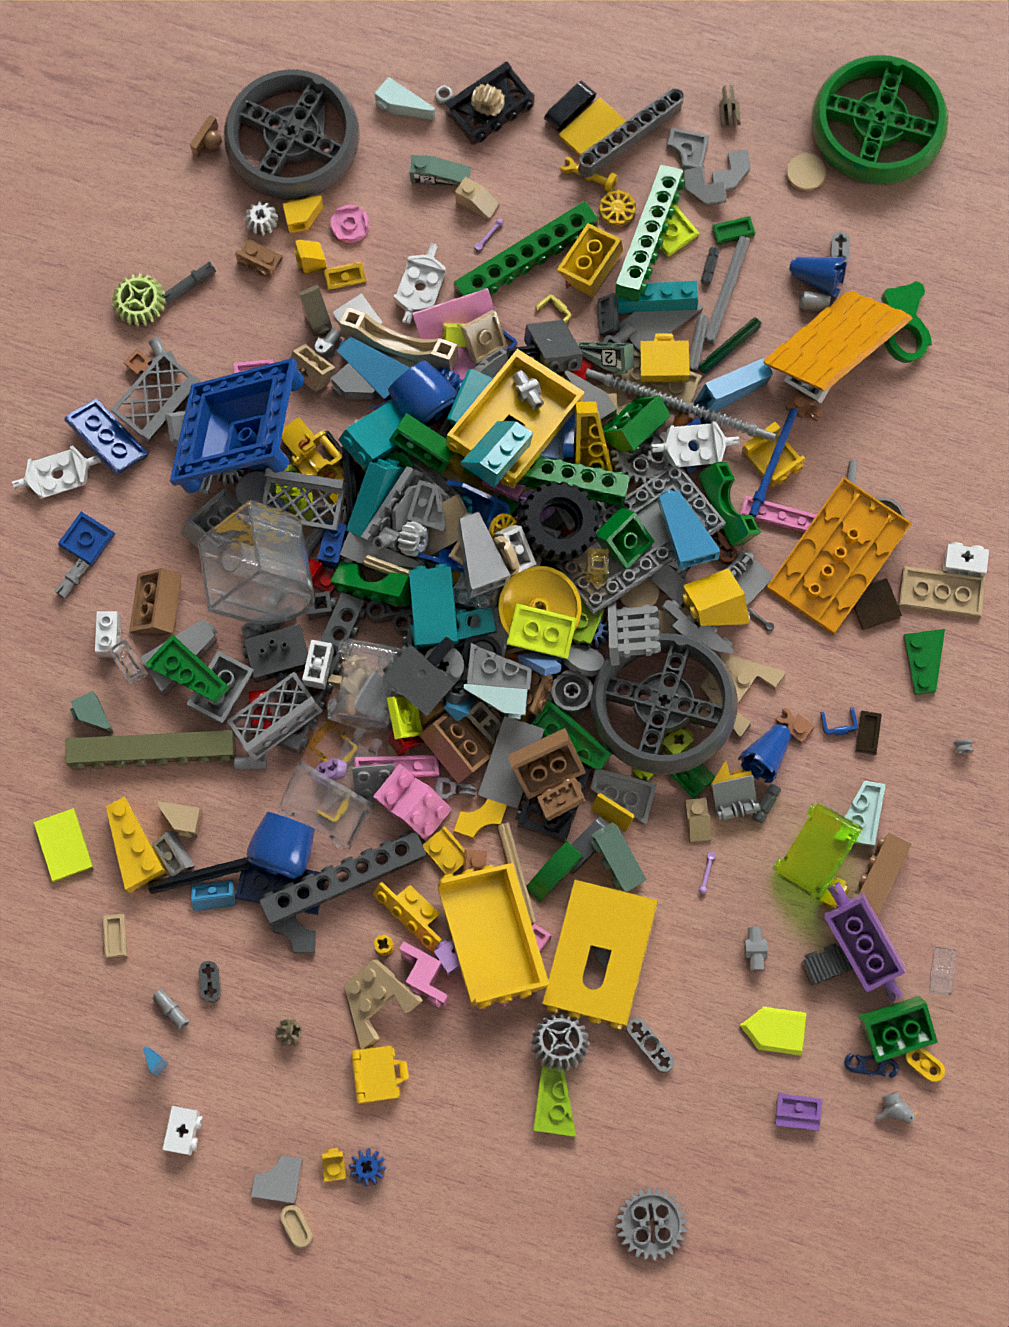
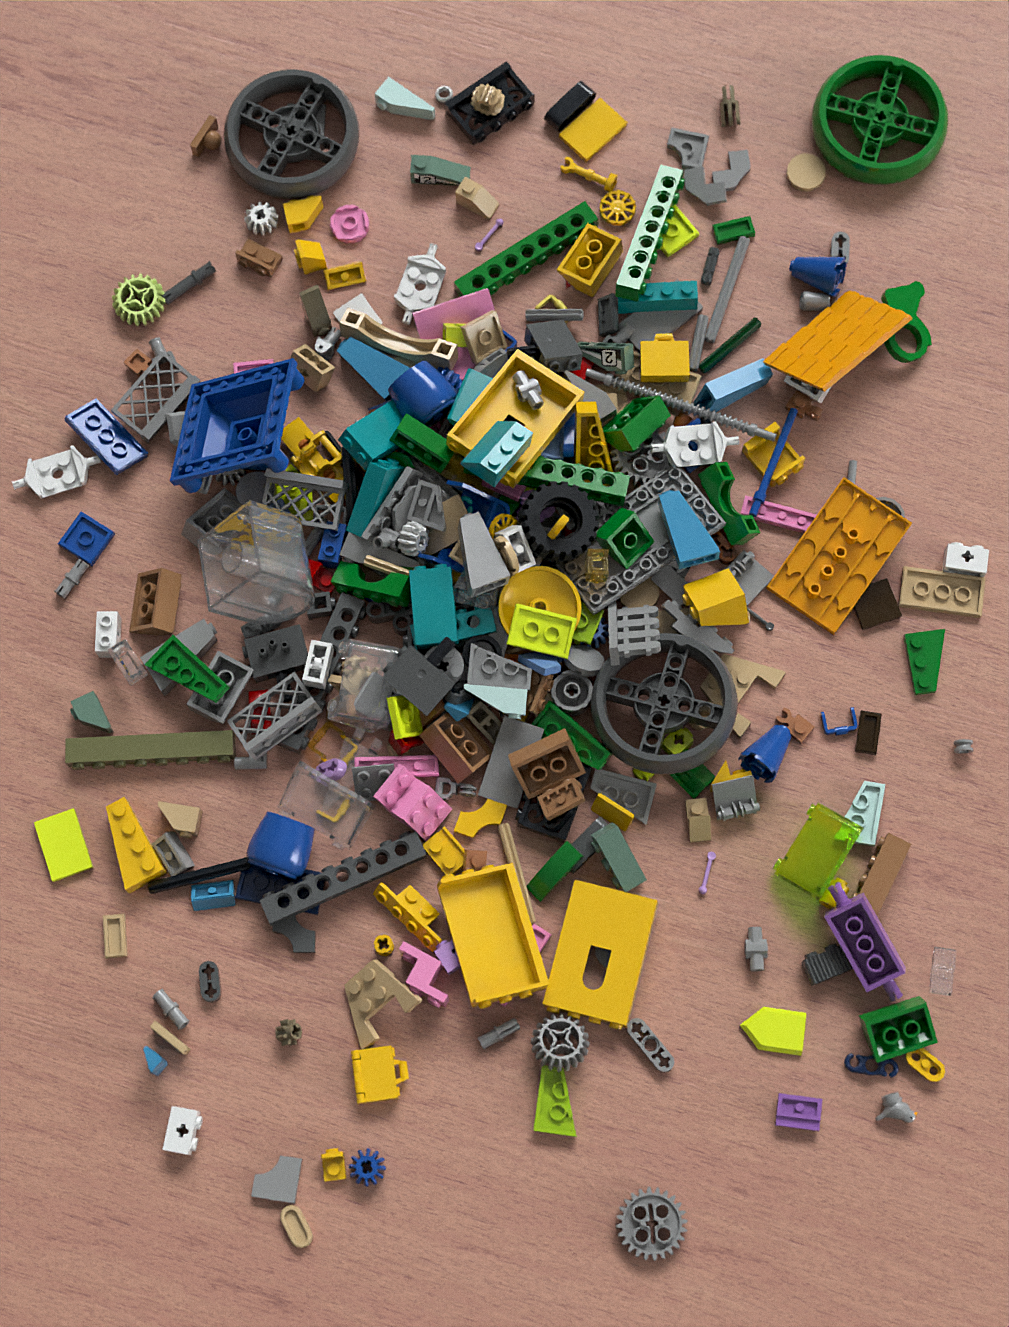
light grey slope [331,363,377,400] -> none
dark grey beam [578,88,684,178] -> none
dark grey axle [752,784,781,823] -> none
none -> tan tile [150,1021,191,1055]
none -> light grey axle [478,1018,520,1050]
none -> light grey axle [525,309,584,321]
none -> yellow tile [547,514,569,540]

